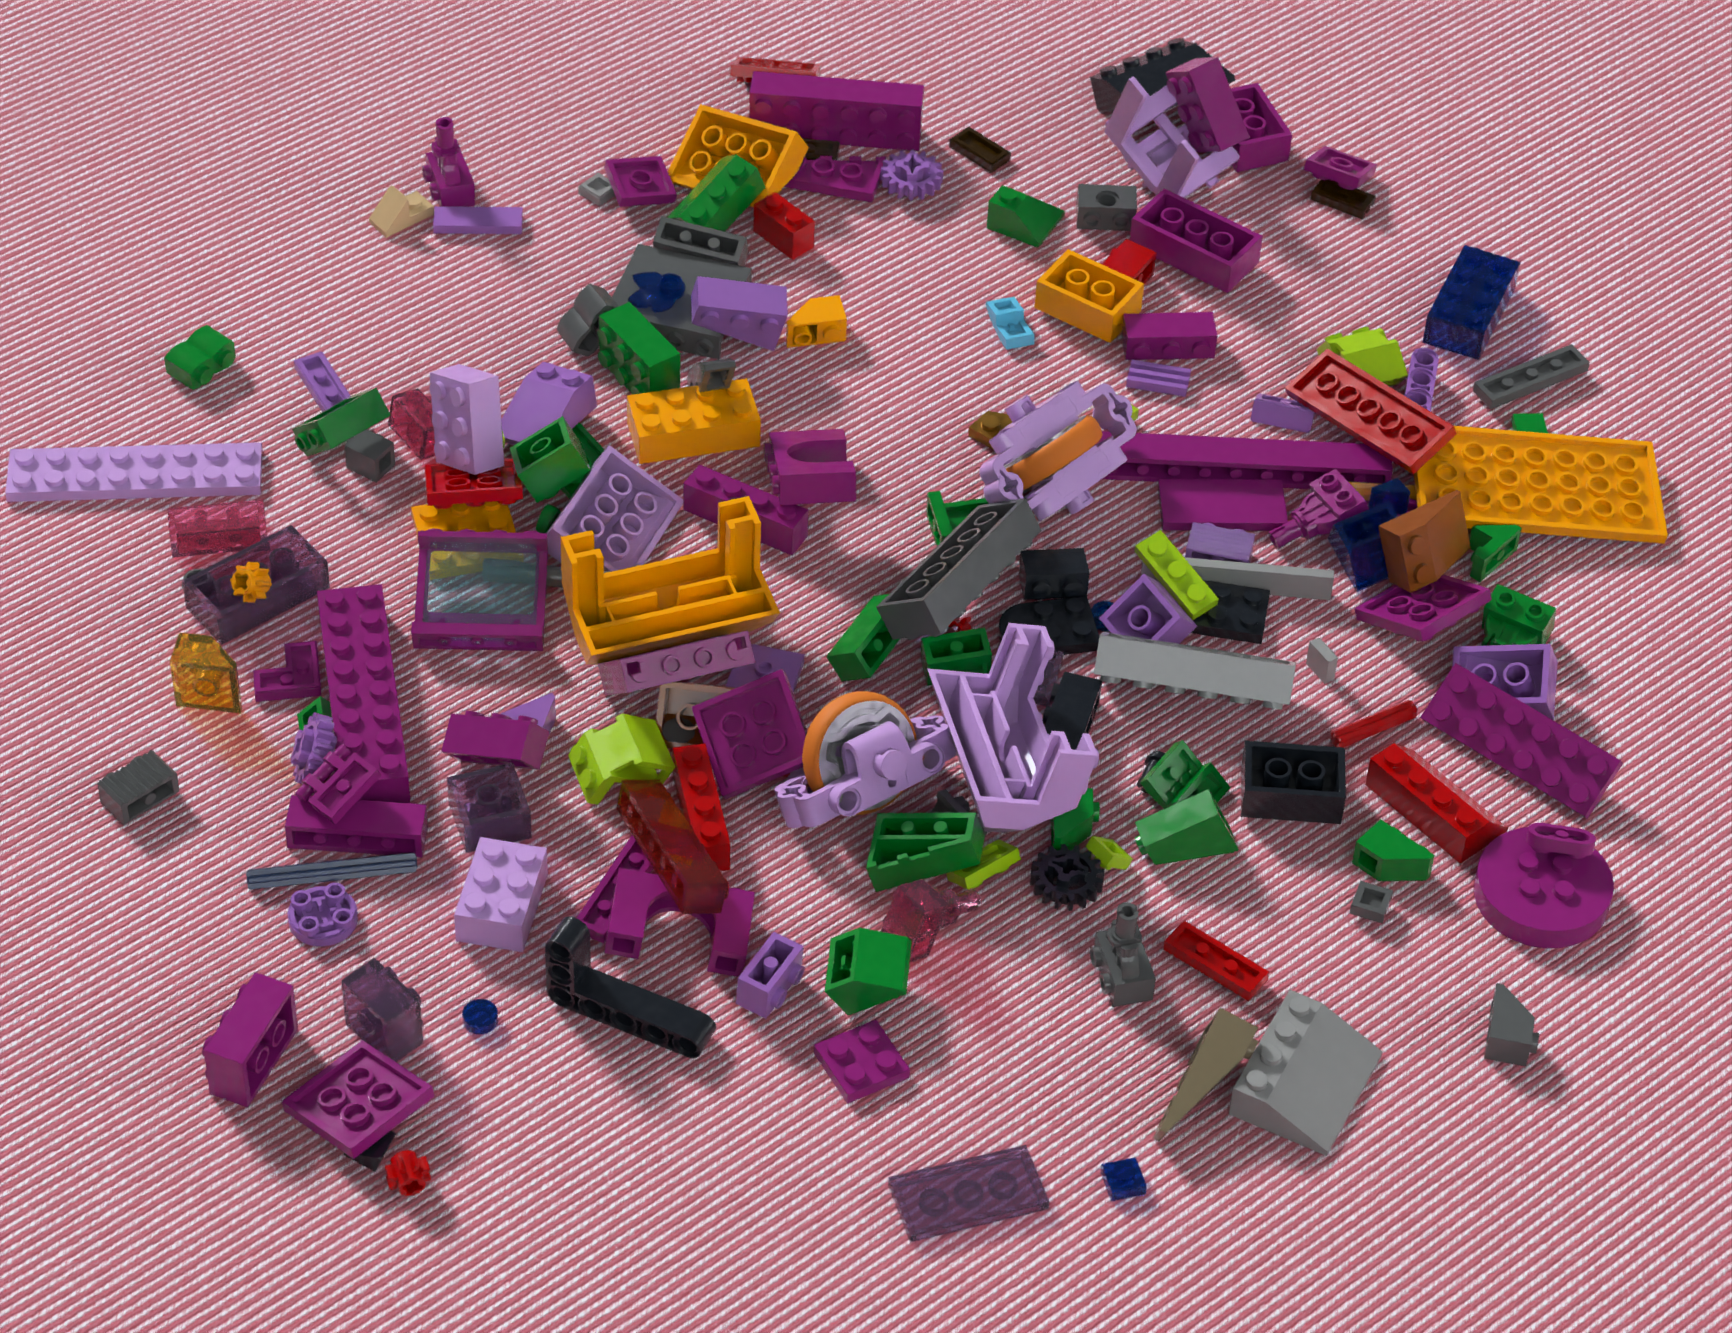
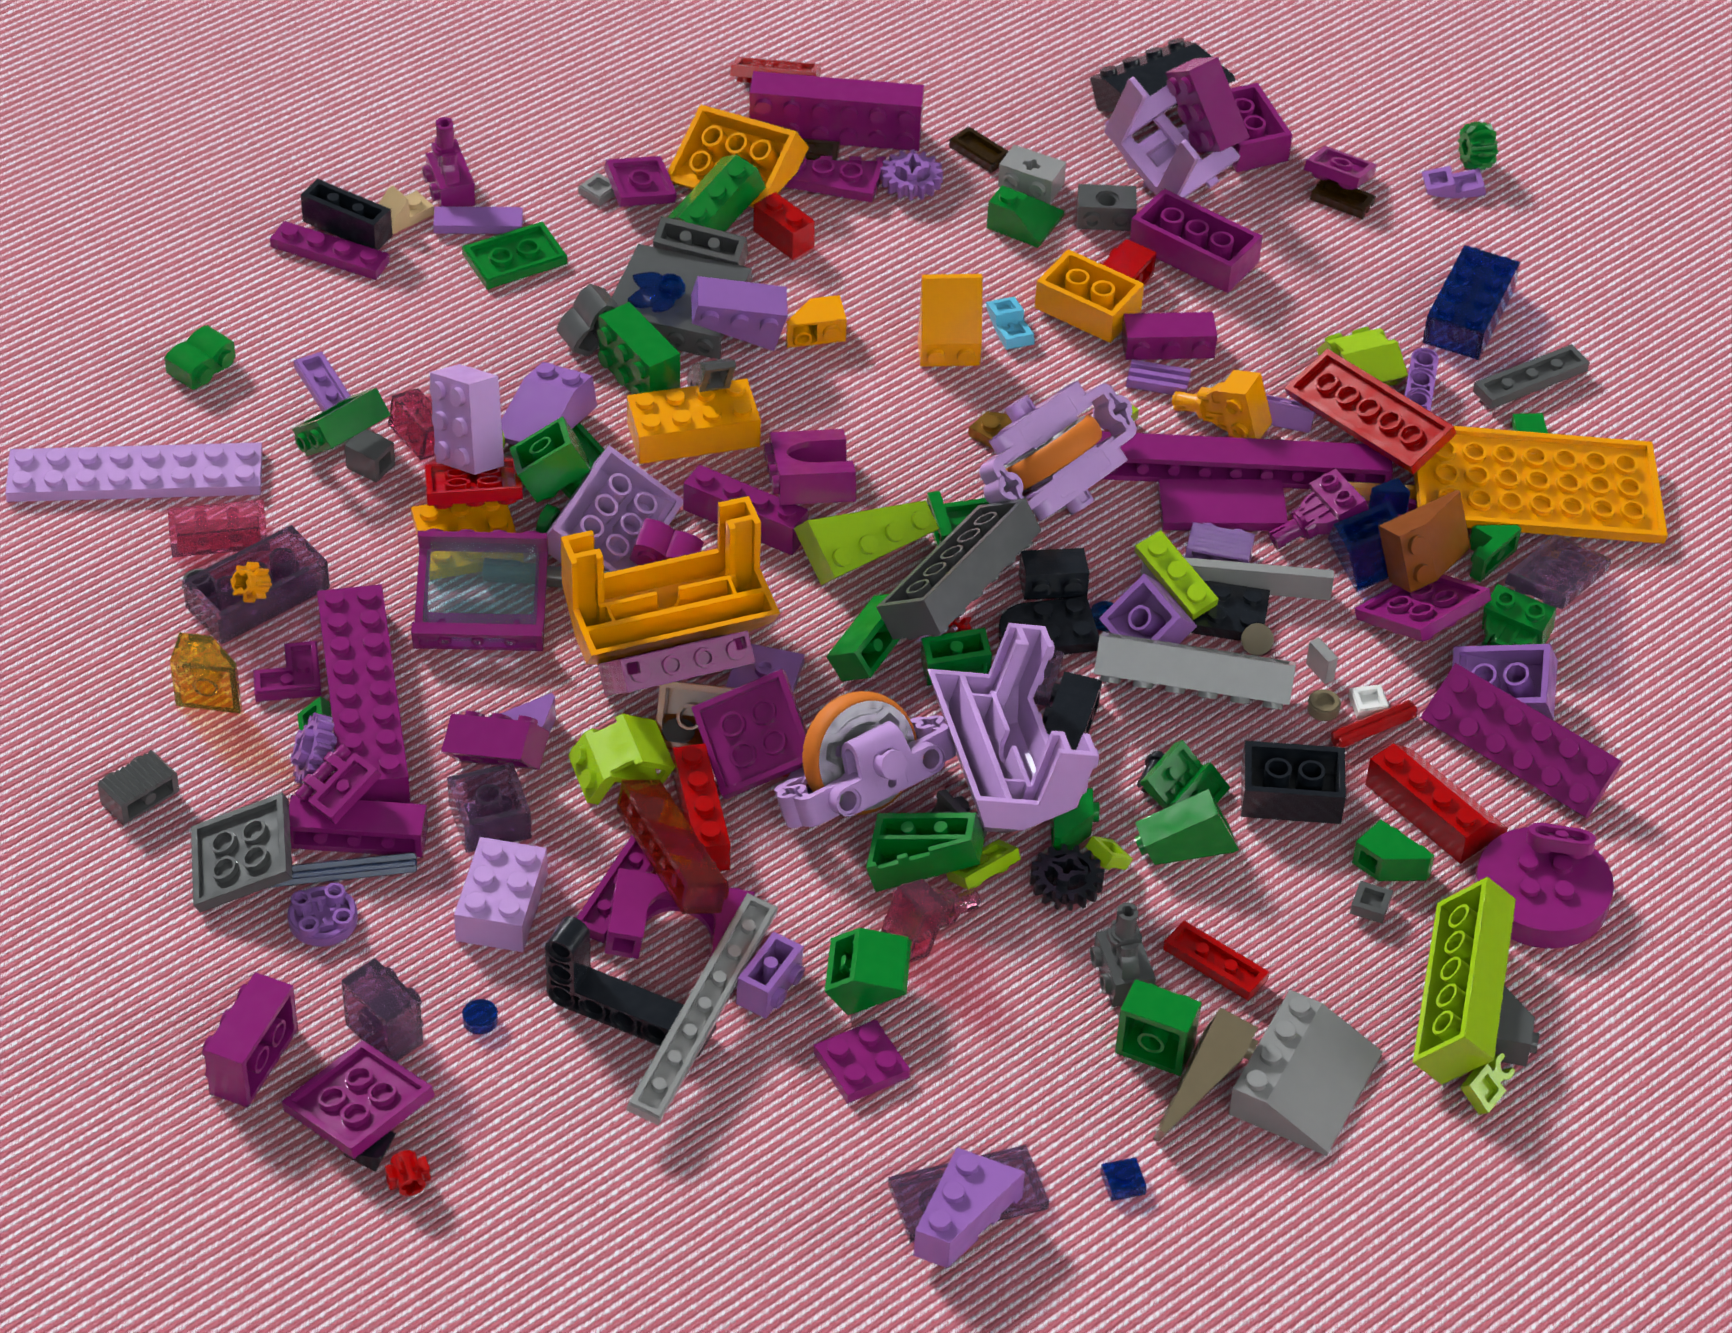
none -> dark grey plate [191,793,293,913]
none -> magenta plate [270,221,390,280]
none -> black brick [300,178,393,250]
none -> green tile [462,221,568,290]
none -> light grey tile [626,893,779,1126]
none -> magenta brick [629,518,704,565]
none -> lime wedge [794,500,939,585]
none -> medium lavender wedge [913,1147,1025,1268]
none -> light orange slope [918,274,983,367]
none -> light grey brick [998,145,1066,204]
none -> green brick [1115,979,1202,1077]
none -> light orange brick [1172,370,1272,439]
none -> dark tan tile [1241,623,1274,656]
none -> dark tan tile [1307,689,1341,721]
none -> white tile [1348,684,1390,720]
none -> lime brick [1413,876,1516,1085]
none -> medium lavender slope [1422,166,1486,198]
none -> green gear [1458,121,1499,170]
none -> lime plate [1460,1053,1515,1115]
none -> clear purple plate [1505,534,1612,609]

